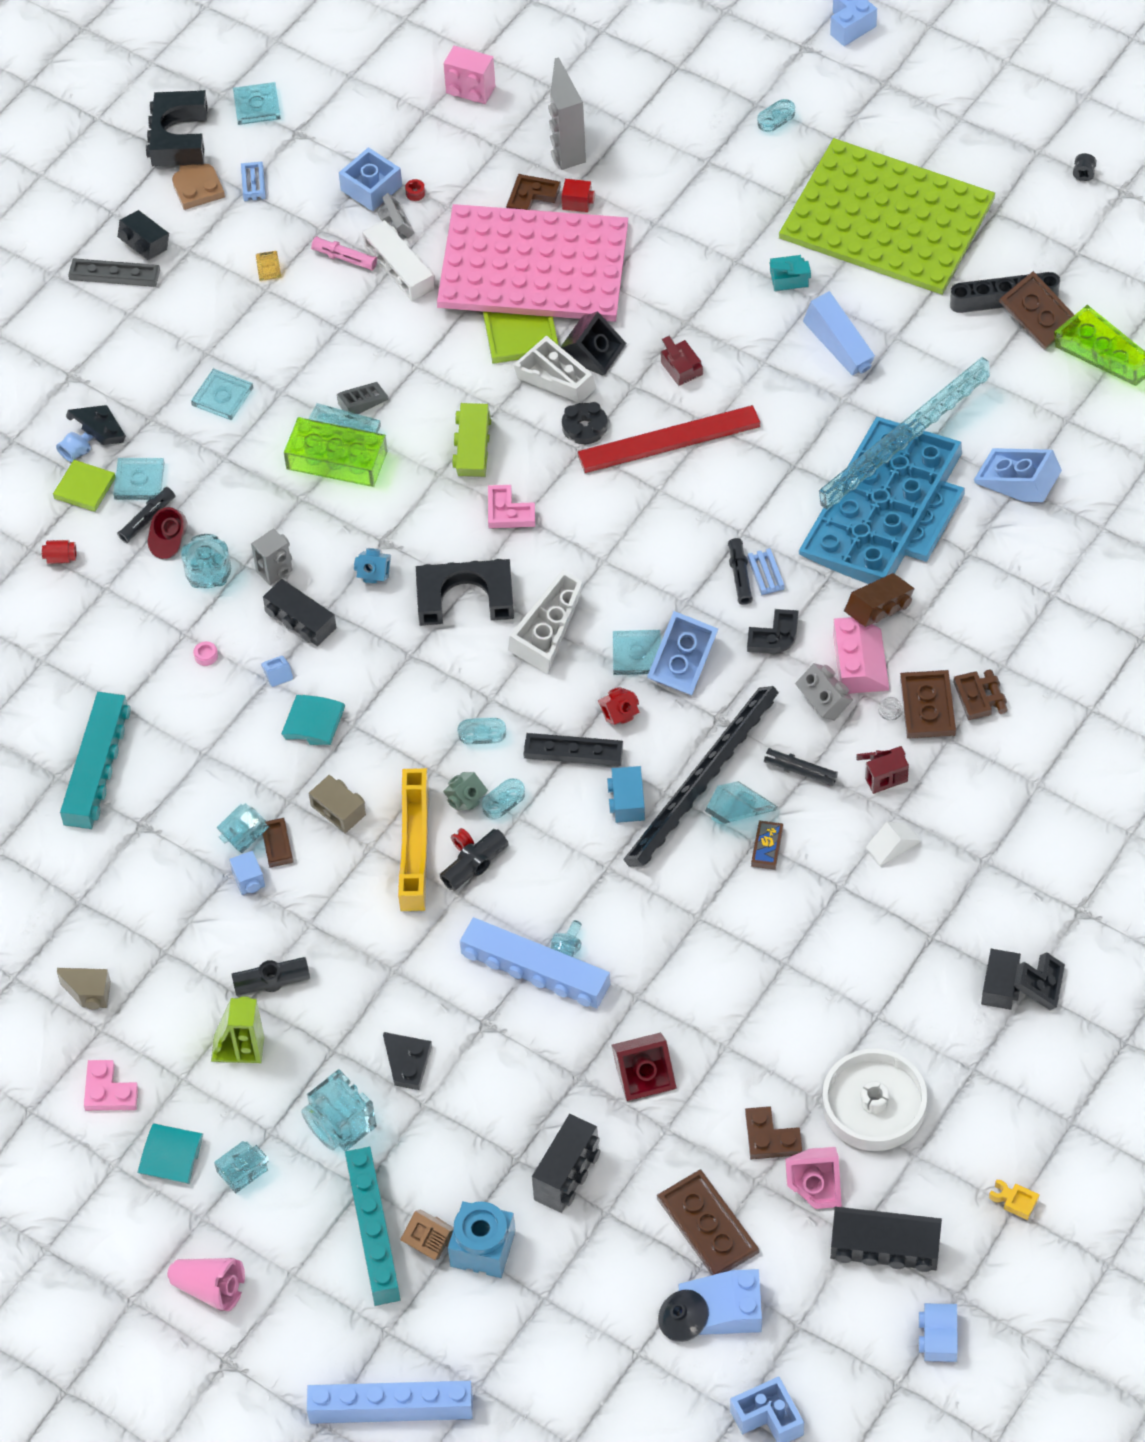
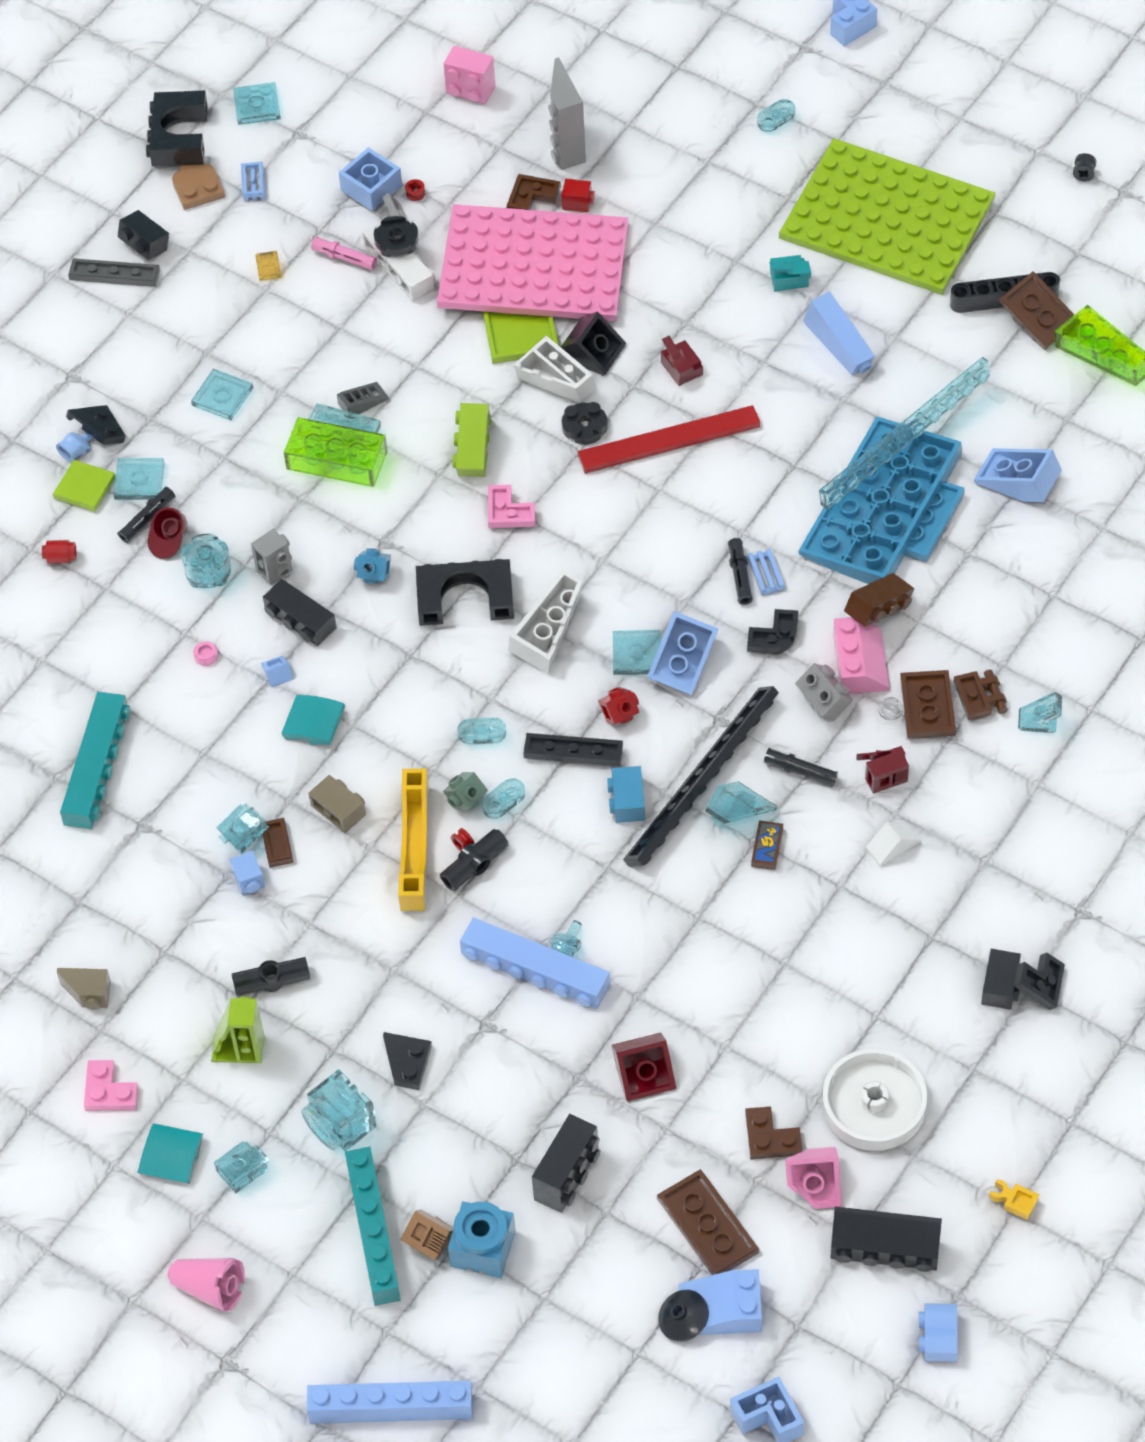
none -> black plate [374,216,419,257]
none -> clear light blue slope [1018,692,1062,733]

